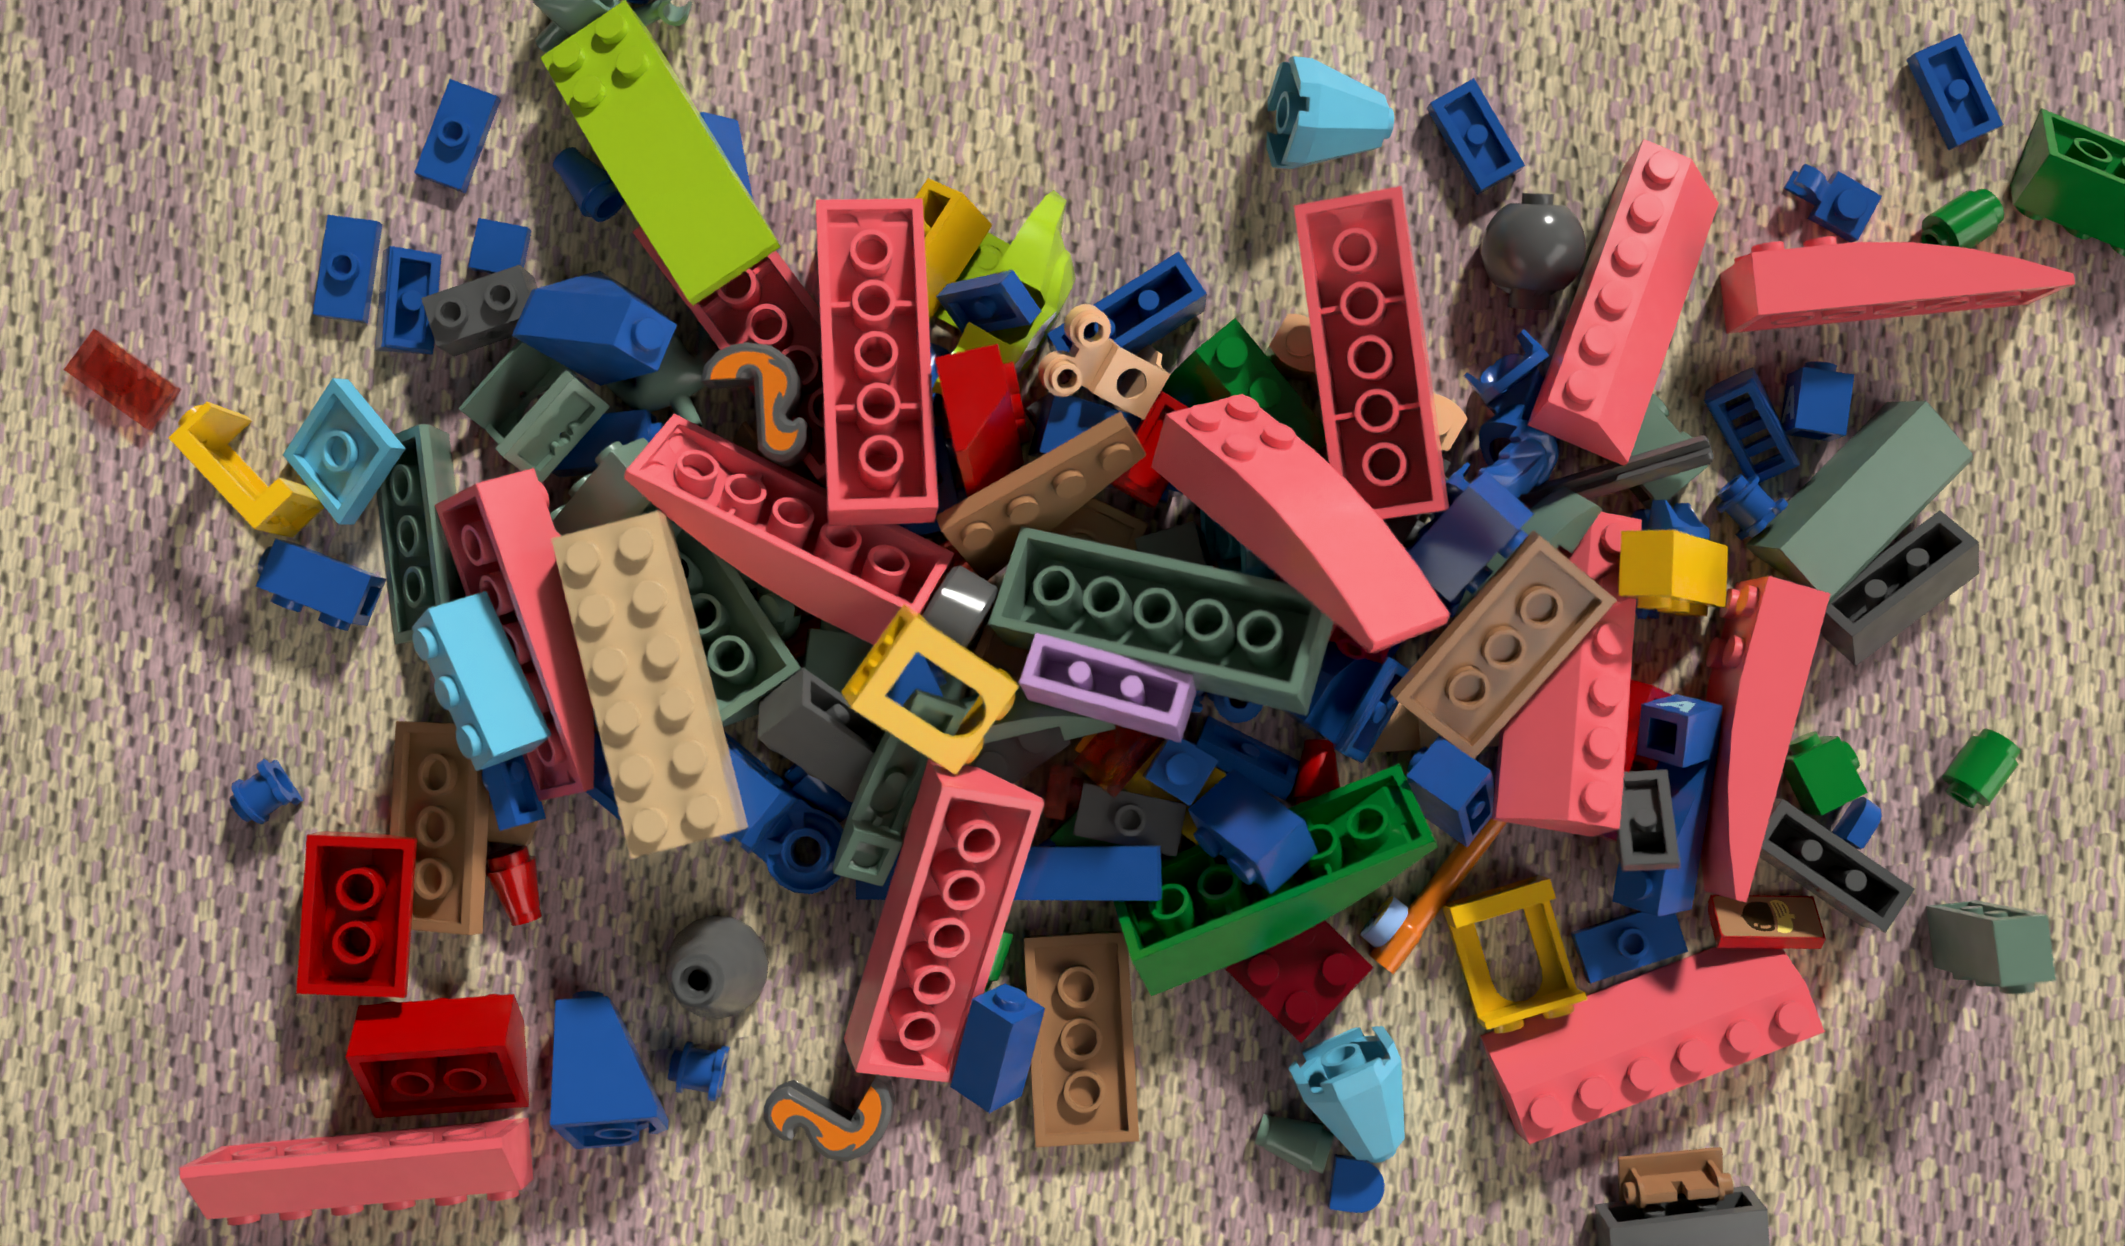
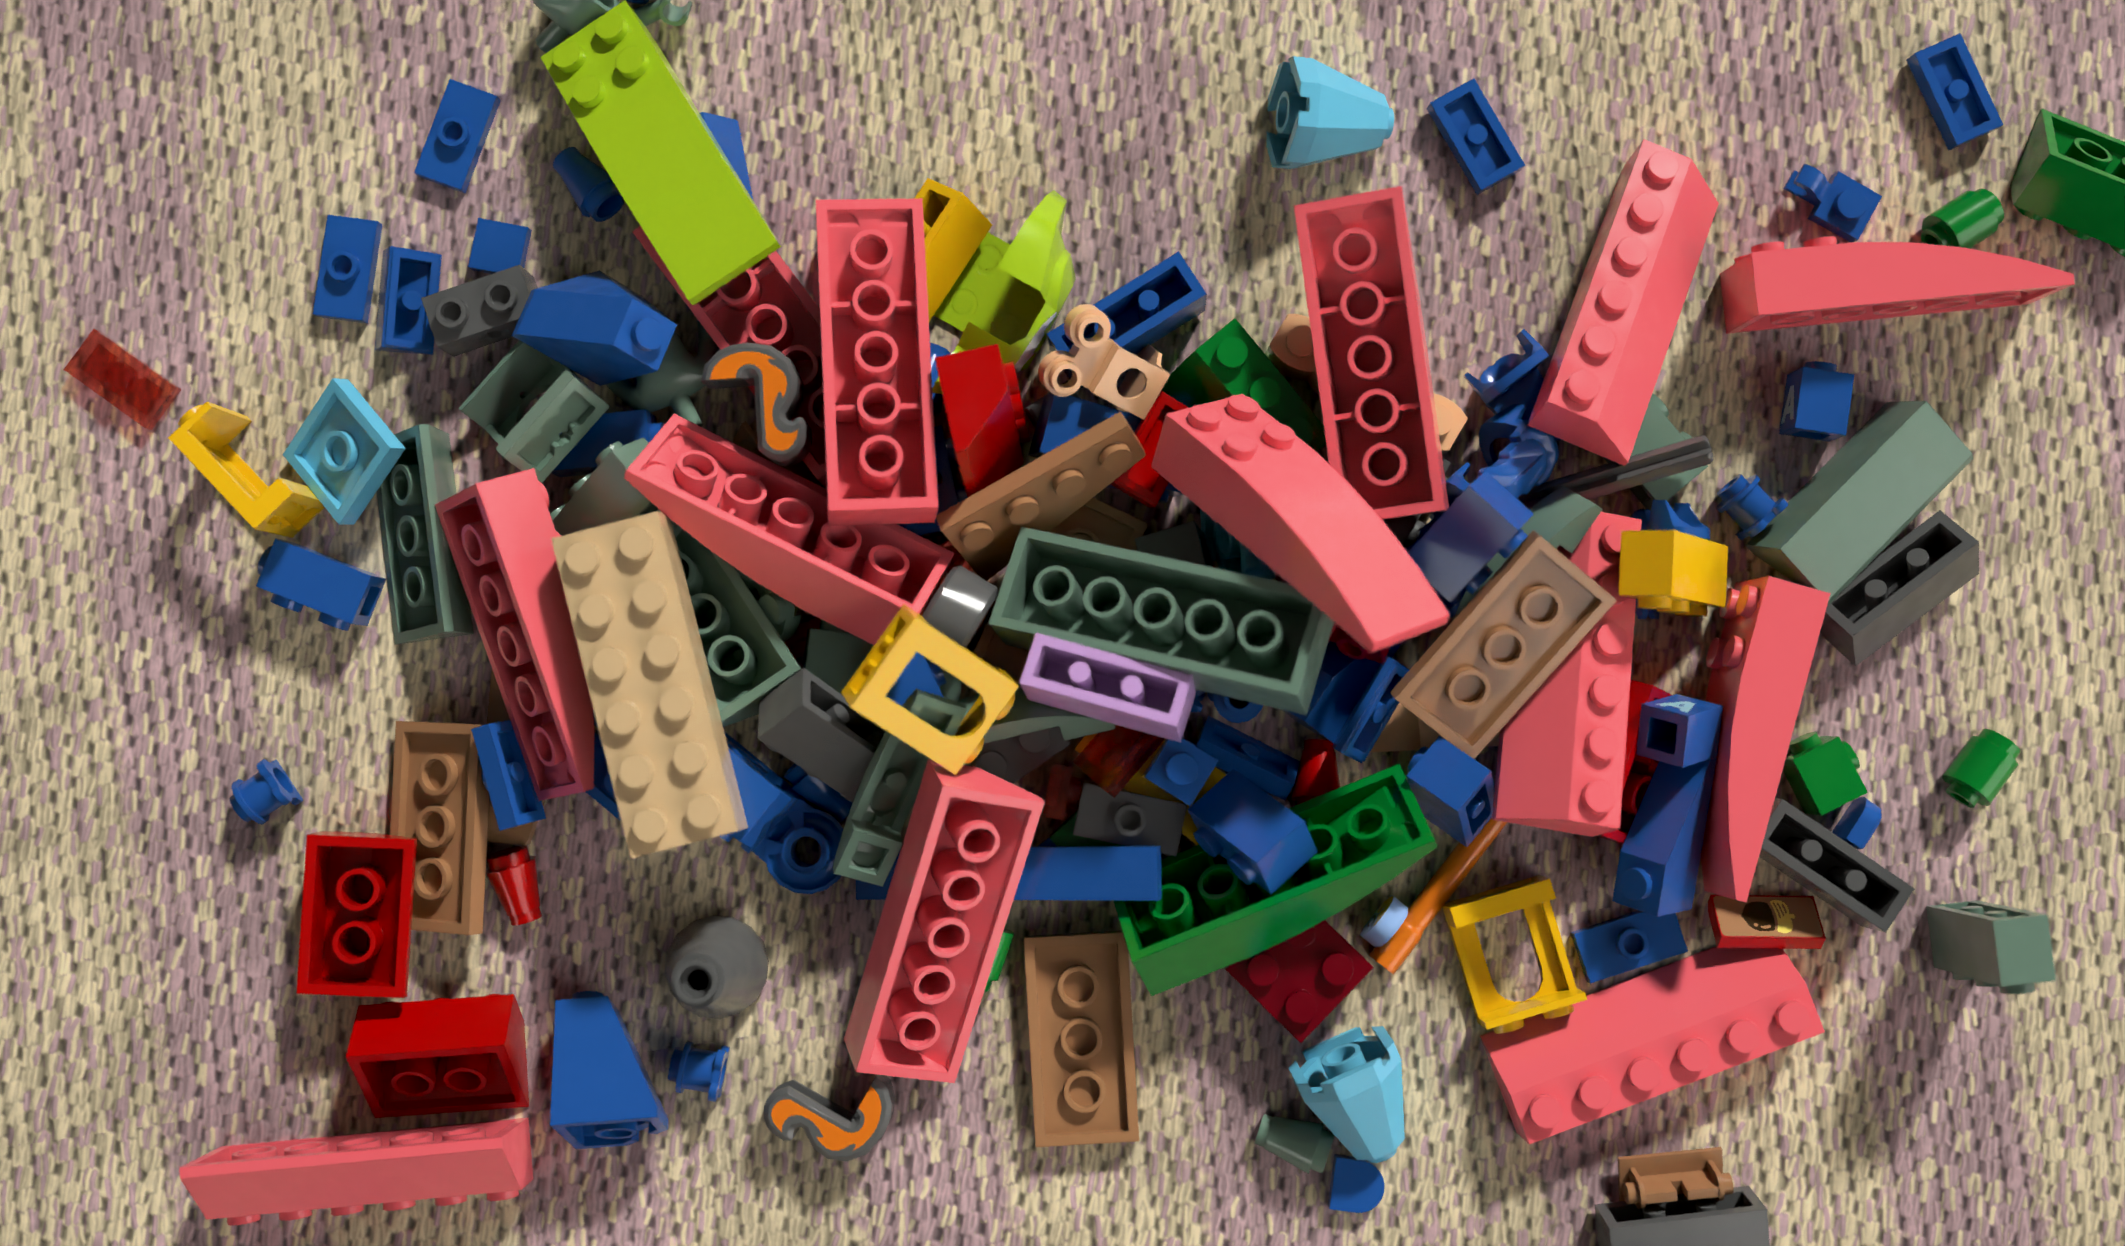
medium azure brick [412,591,551,771] -> none
blue plate [936,270,1041,334] -> none
blue brick [950,983,1045,1113] -> none
dark grey brick [1481,193,1586,310] -> none
dark grey slope [1616,770,1680,871] -> none
blue slope [1704,367,1800,484] -> none

